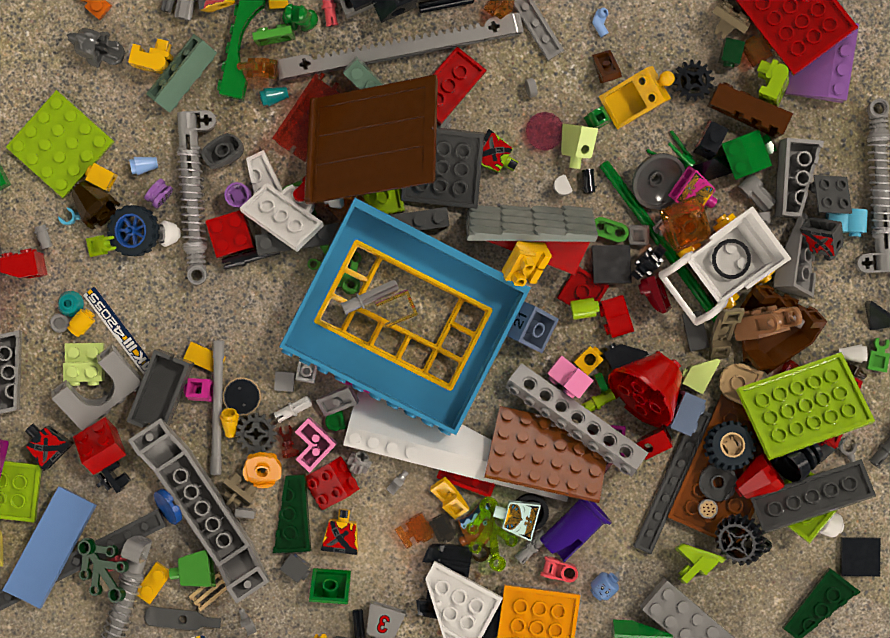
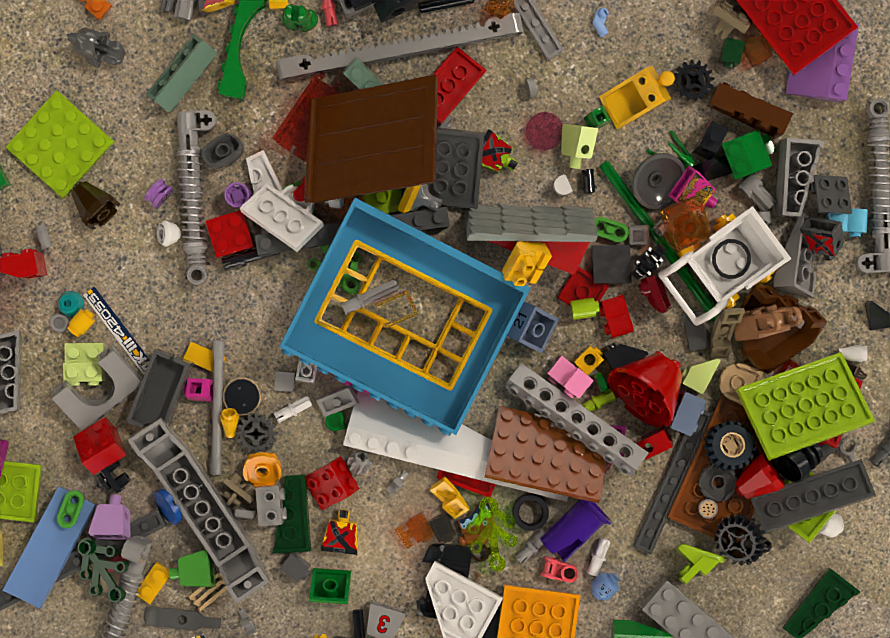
torso [25,423,74,471] -> none
medium azure piece [58,207,81,225] -> none
yellow brick [85,163,118,192] -> none
lime plate [86,235,116,257] -> none
black wheel [107,205,160,256] -> none
yellow hips [128,39,174,74] -> none
light blue cone [129,157,158,176] -> none
clear orange brick [237,58,278,80] -> none
bright green plate [252,24,295,47] -> none
teal cone [259,87,289,107] -> none
clear red piece [279,425,300,459] -> none
bright pink brick [295,417,337,473] -> none
torso [493,500,541,541] -> none
reddish brown slope [592,50,622,83] -> none
lime hips [757,59,789,107] -> none
black tile [840,537,881,577] -> none
bright green plate [866,338,890,373] -> none
none -> bright green plate [57,490,85,528]
none -> lavender torso [88,494,130,540]
none -> light grey brick [255,484,287,526]
none -> piece [397,184,443,213]
none -> white axle [586,538,610,576]

